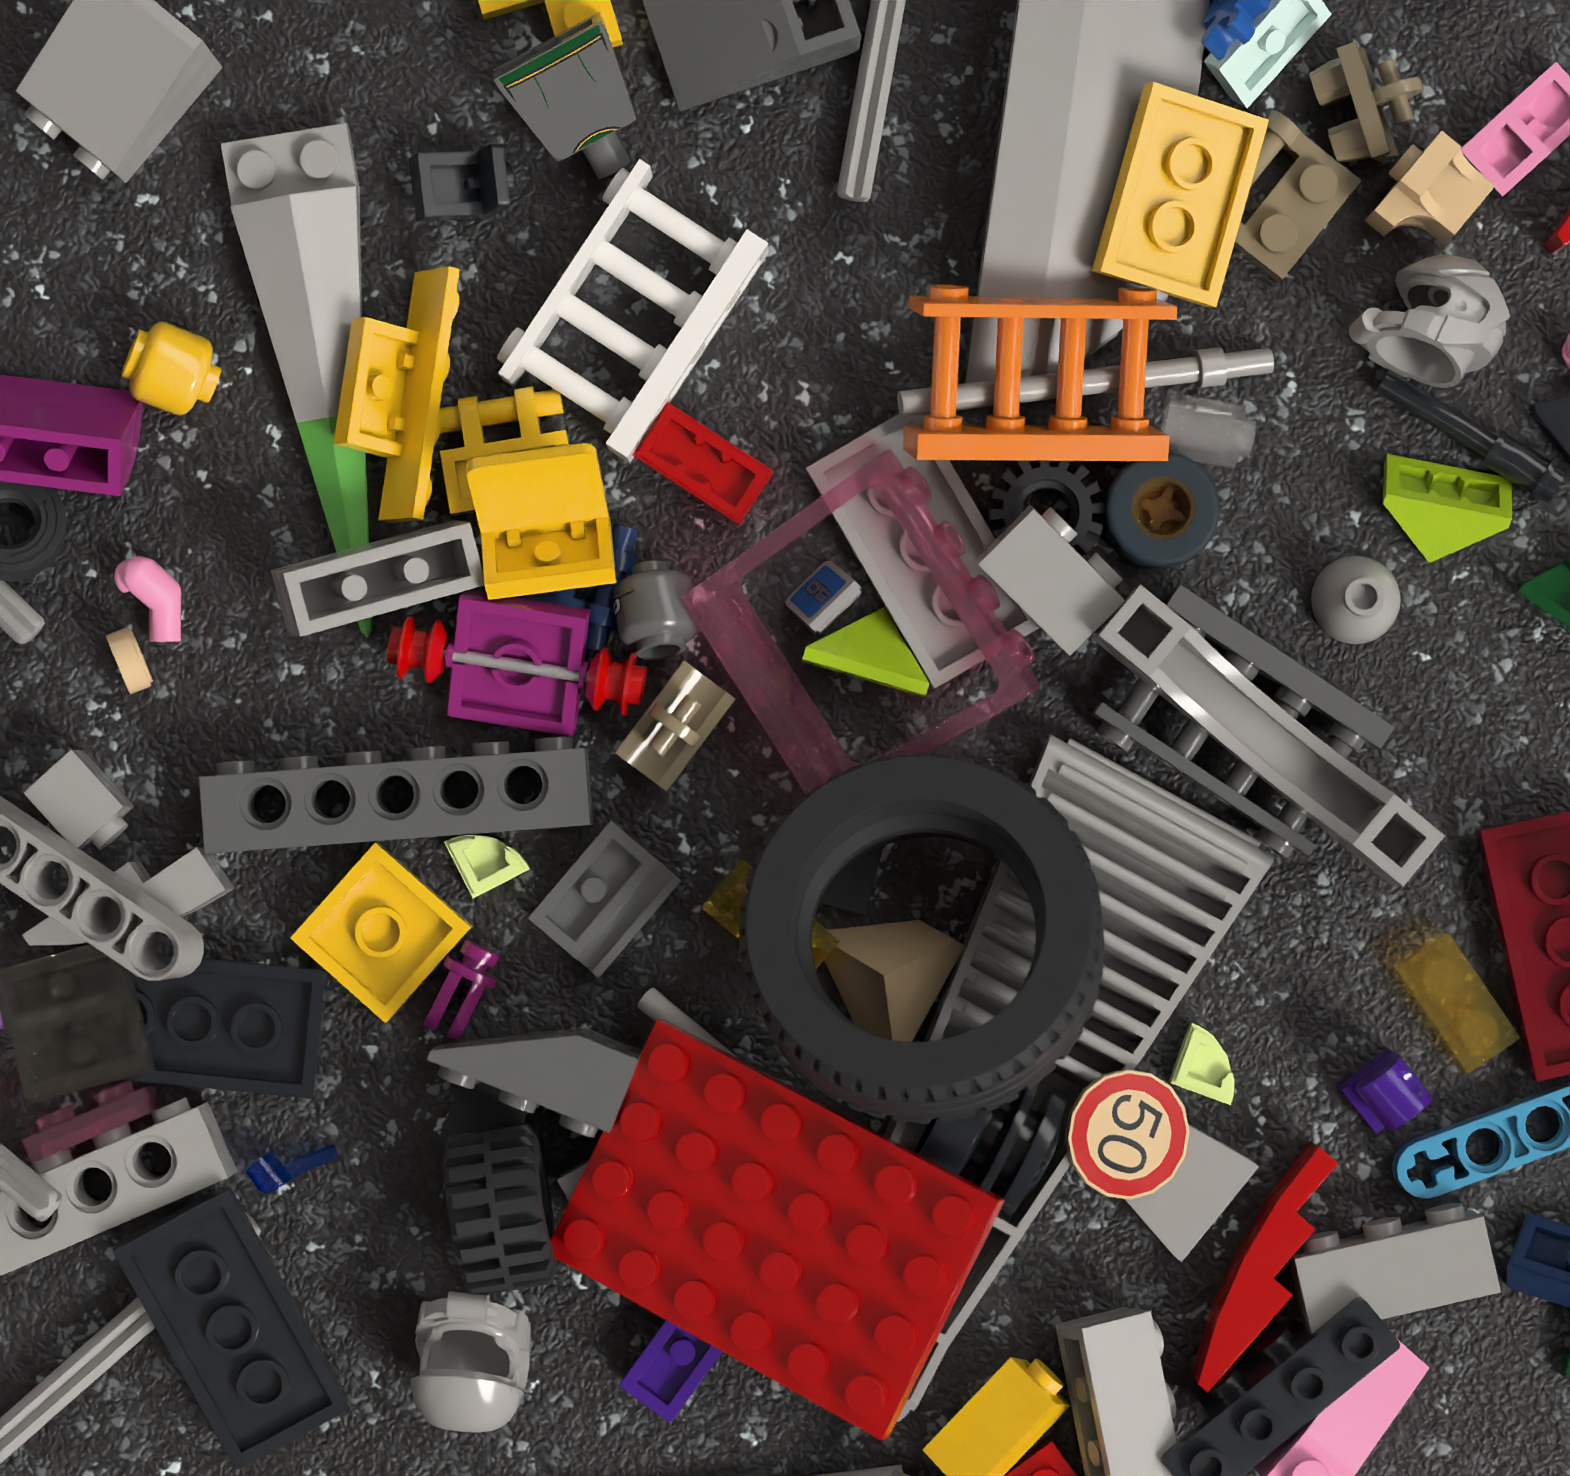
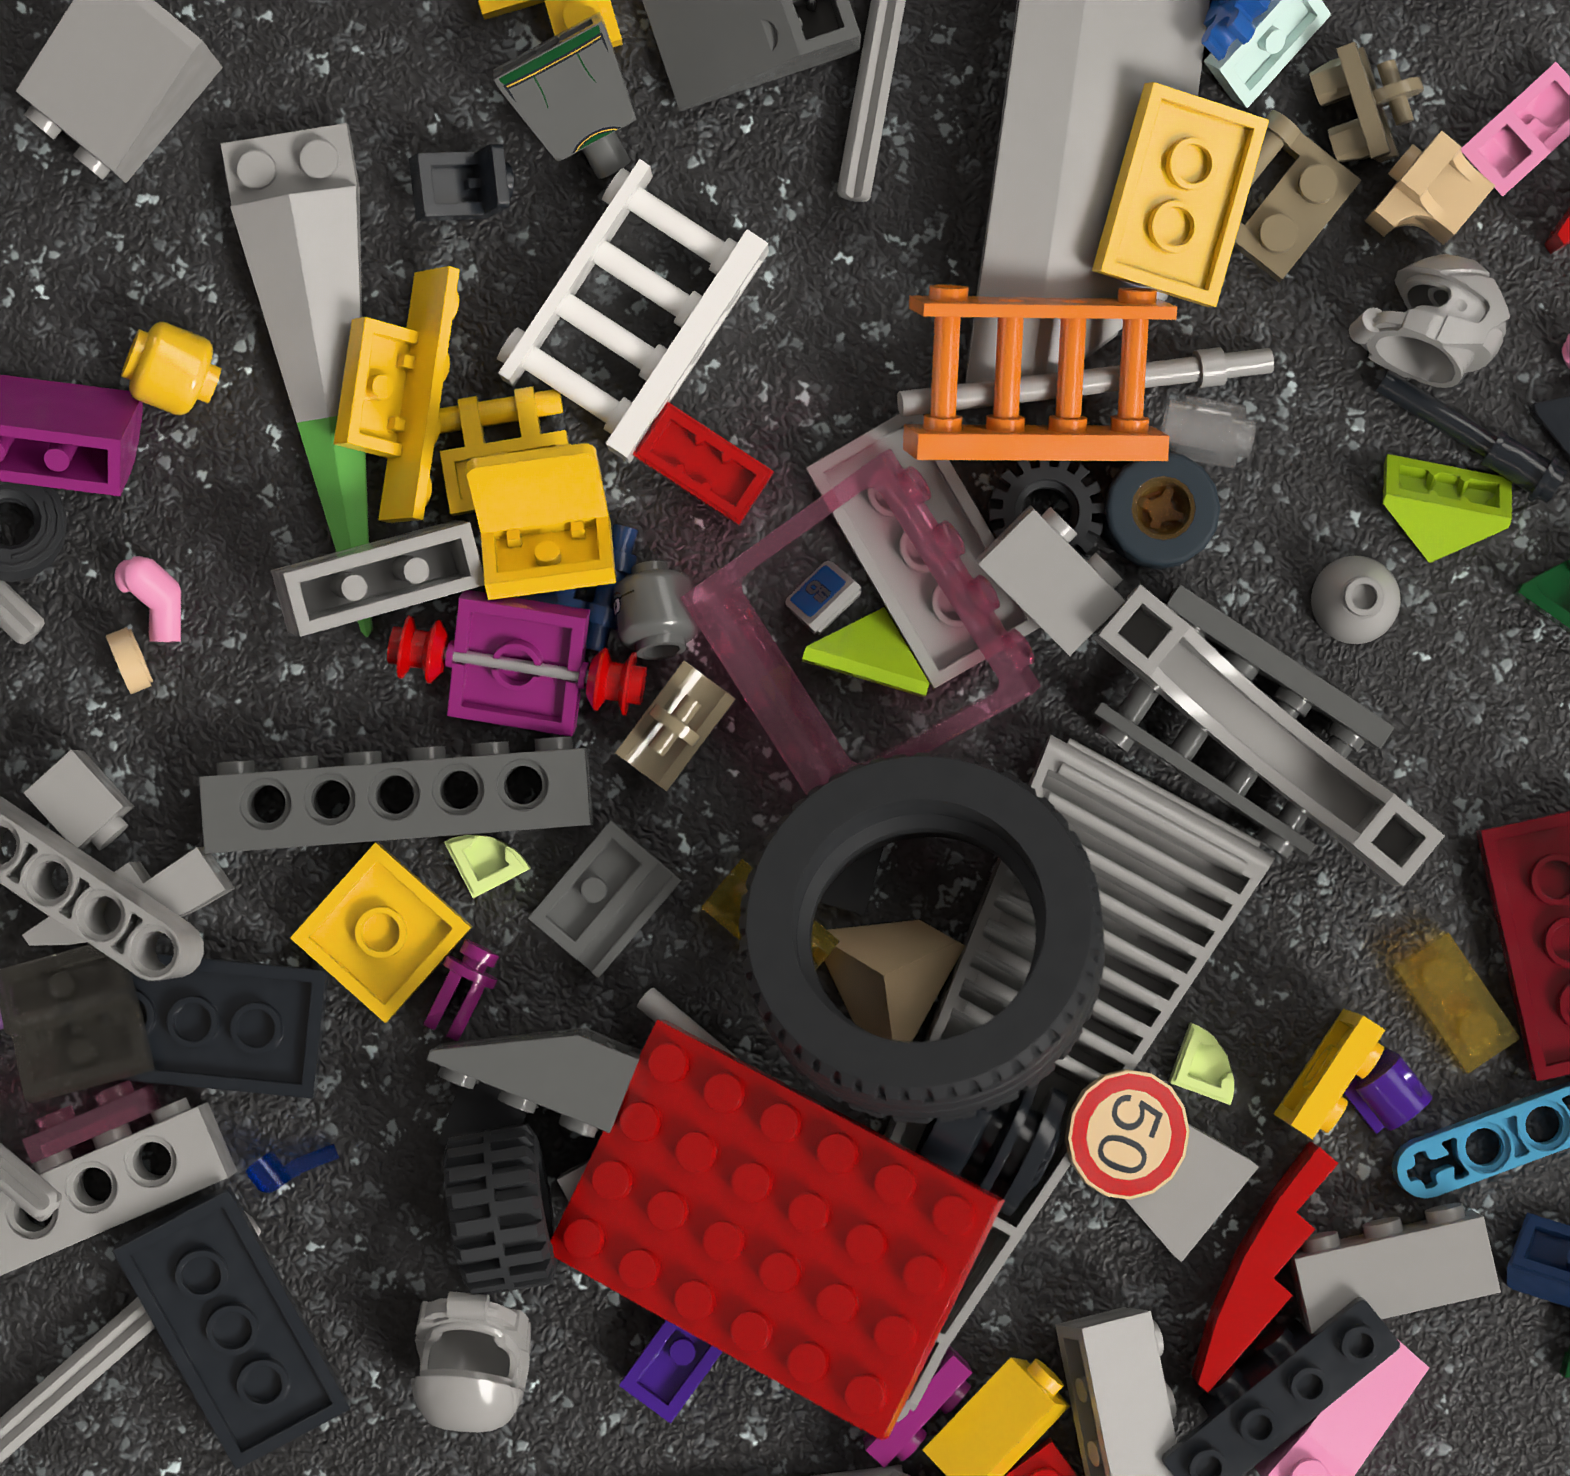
none -> magenta plate [863,1345,972,1468]
none -> yellow plate [1274,1008,1385,1139]

